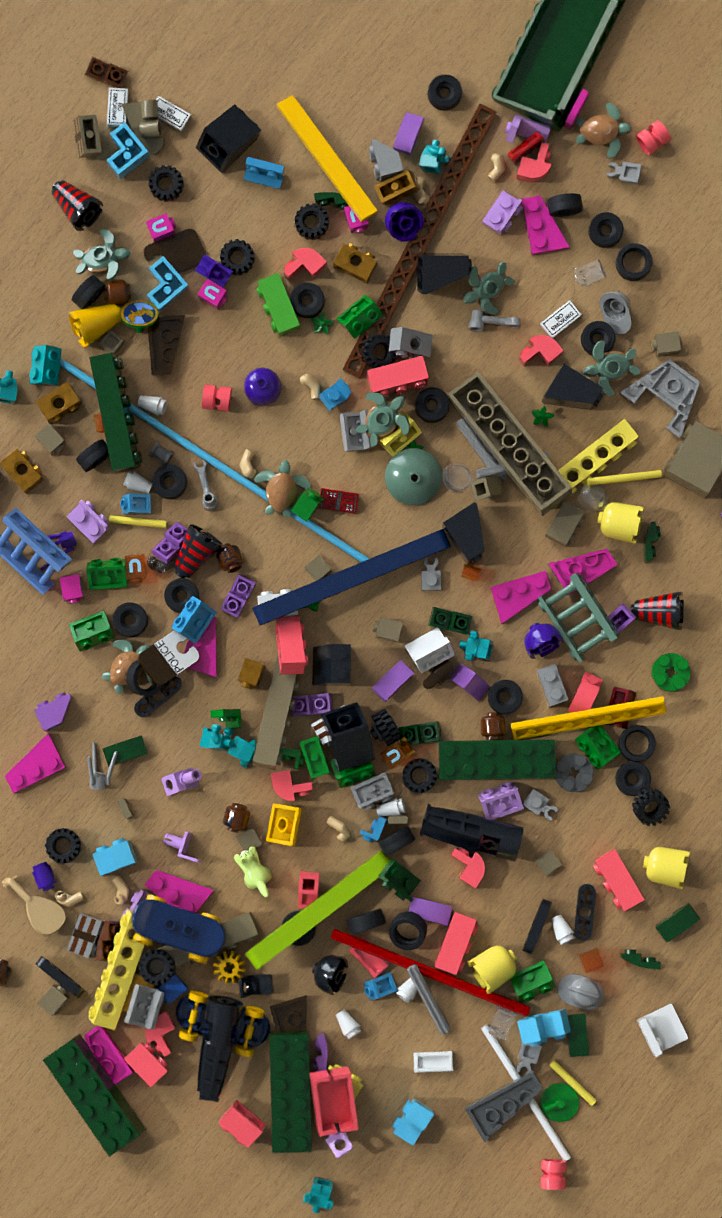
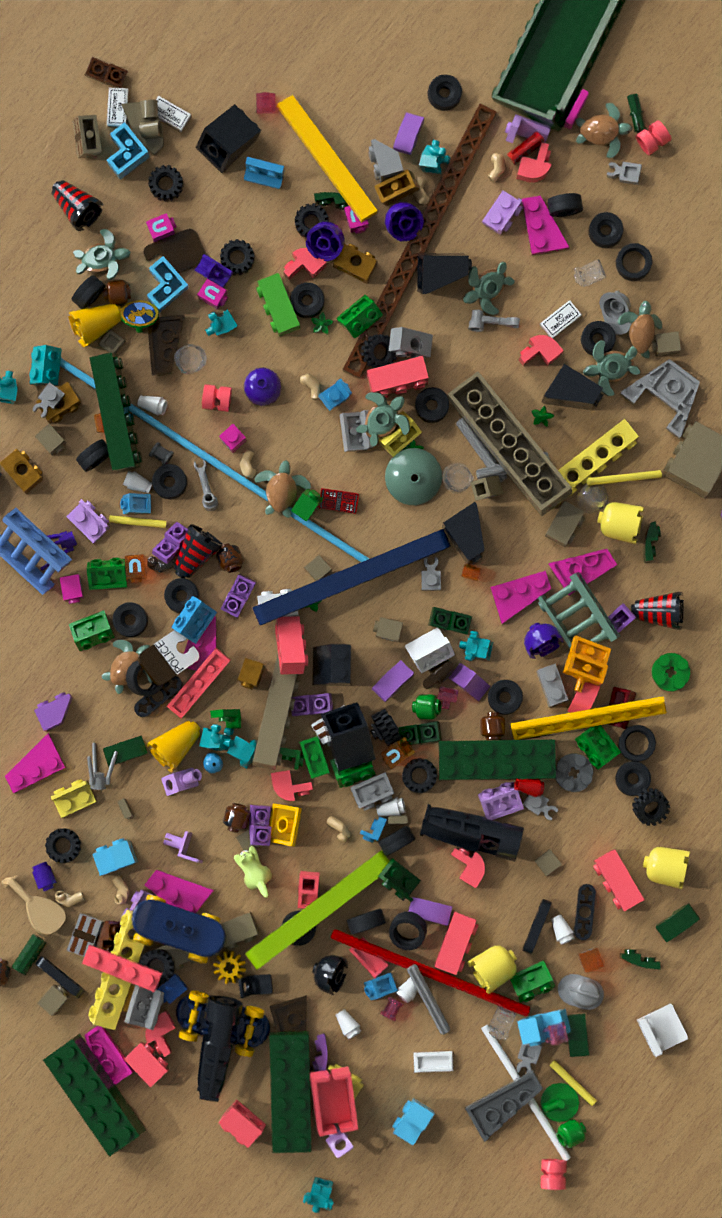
none -> dark green axle [12,934,47,976]
none -> light grey plate [33,382,65,418]
none -> light yellow bracket [51,779,97,818]
none -> coral plate [82,944,162,992]
none -> yellow cone [147,721,201,772]
none -> coral plate [167,648,231,719]
none -> clear hair [174,344,207,374]
none -> dark azure piece [203,752,223,774]
none -> teal piece [205,309,238,336]
none -> dark pink brick [219,424,247,453]
none -> medium lavender slope [249,805,272,846]
none -> clear pink tile [256,92,276,114]
none -> dark purple cylinder [306,222,345,261]
none -> clear pink bush [380,997,404,1021]
none -> green head [412,694,442,719]
none -> clear pink tile [437,686,458,710]
none -> red cone [514,779,544,798]
none -> clear pink tile [543,1022,568,1045]
none -> green head [556,1119,587,1149]
none -> light orange plate [563,636,611,693]
none -> animal [618,301,662,358]
none -> dark green axle [627,94,646,133]

